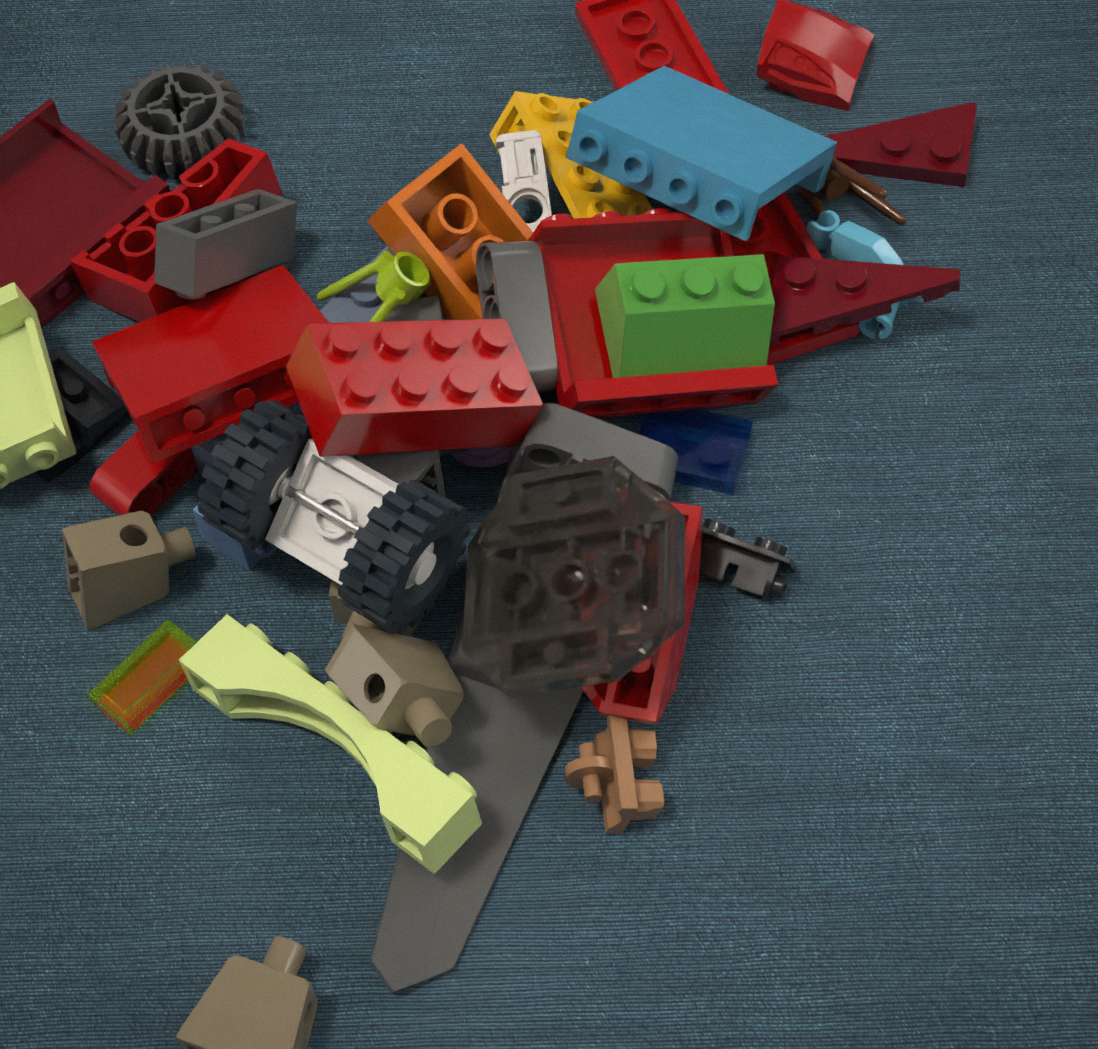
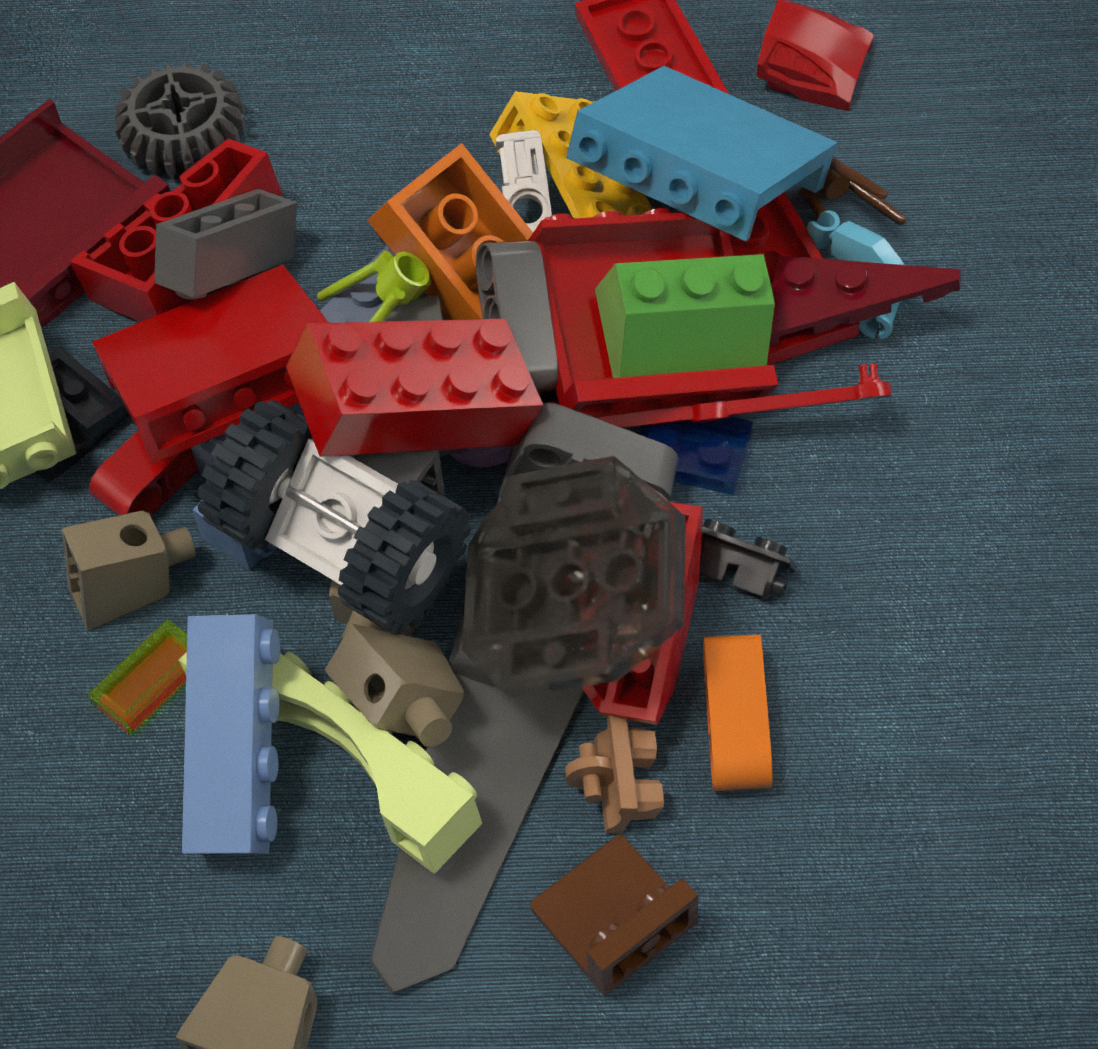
dark red wing [824,103,977,187] -> none
none -> medium blue brick [182,614,280,855]
none -> reddish brown bracket [530,835,698,997]
none -> red piece [543,363,892,429]
none -> orange beam [703,634,772,791]

